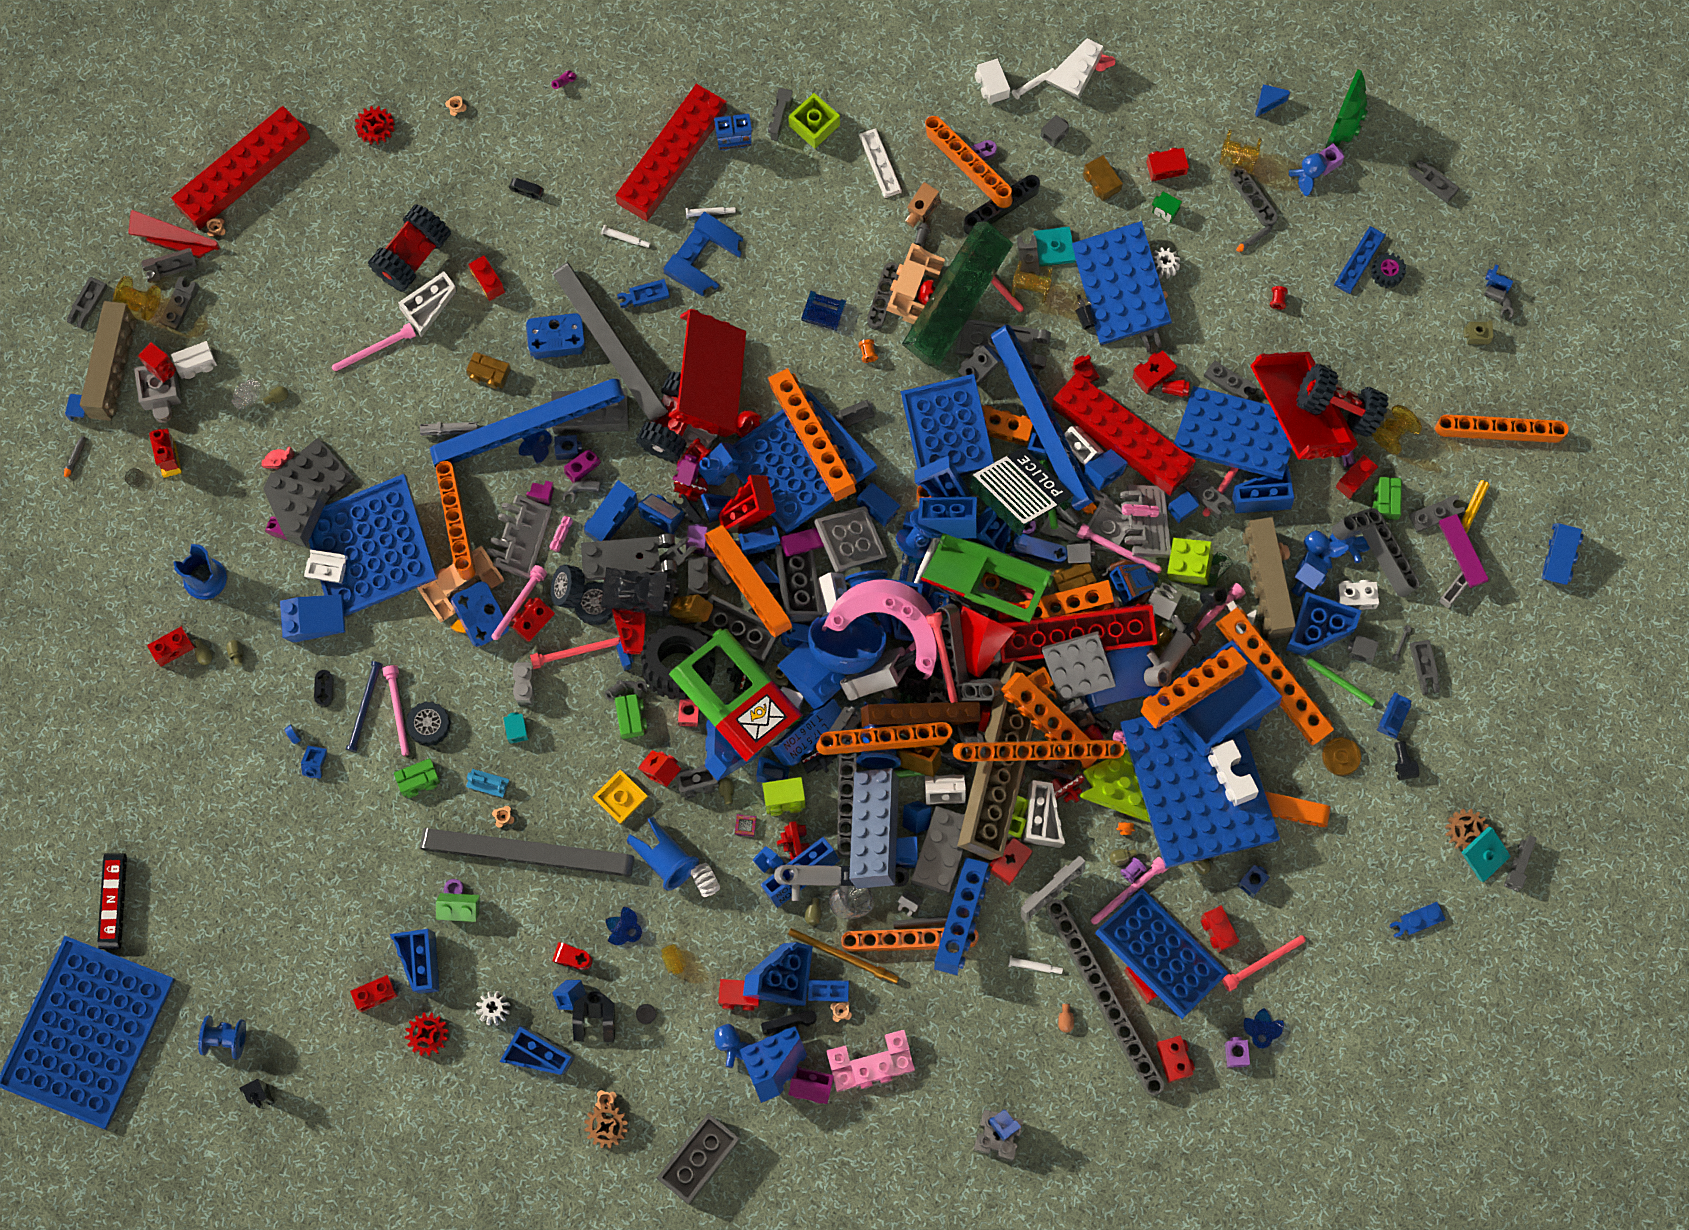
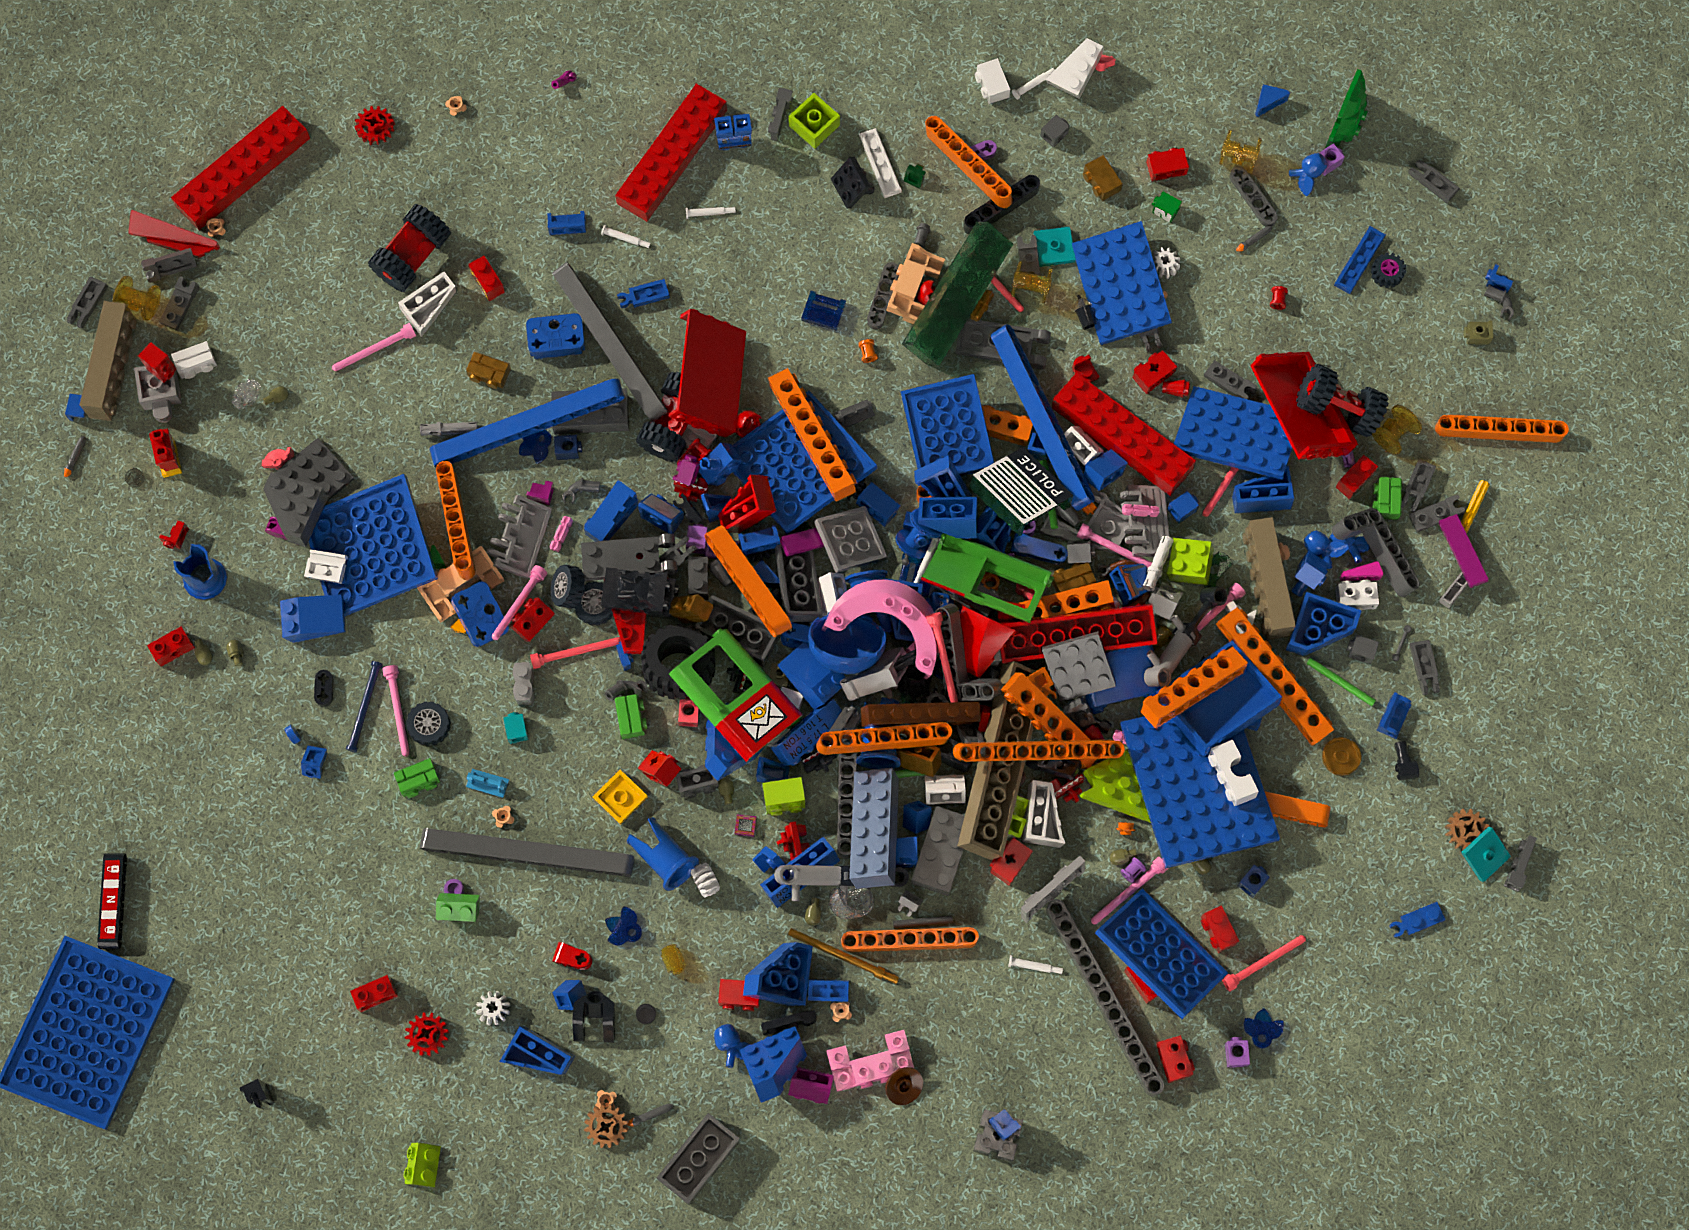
blue hose [198,1015,246,1060] -> none
blue wedge [390,929,439,994] -> none
black beam [509,178,544,200] -> none
magenta leg [564,449,601,483] -> none
blue wedge [663,212,743,297] -> none
medium nougat torso [905,182,941,228] -> none
blue brick [934,857,991,976] -> none
dark grey brick [958,344,1002,386] -> none
nougat cylinder [1058,1004,1074,1033] -> none
dark grey plate [1182,472,1233,520] -> none
blue wedge [1541,523,1583,585] -> none
none -> red bracket [159,520,189,549]
none -> lime bracket [404,1143,441,1187]
none -> green slope [430,545,447,569]
none -> blue hinge [547,211,586,235]
none -> dark grey piece [627,1104,674,1127]
none -> black plate [831,156,875,209]
none -> reddish brown dish [885,1067,923,1105]
none -> dark green tile [904,163,926,189]
none -> pearl gold axle [970,290,994,322]
none -> white pin [1143,536,1174,591]
none -> dark pink slope [1339,561,1383,581]
none -> dark grey hinge [1401,459,1436,512]

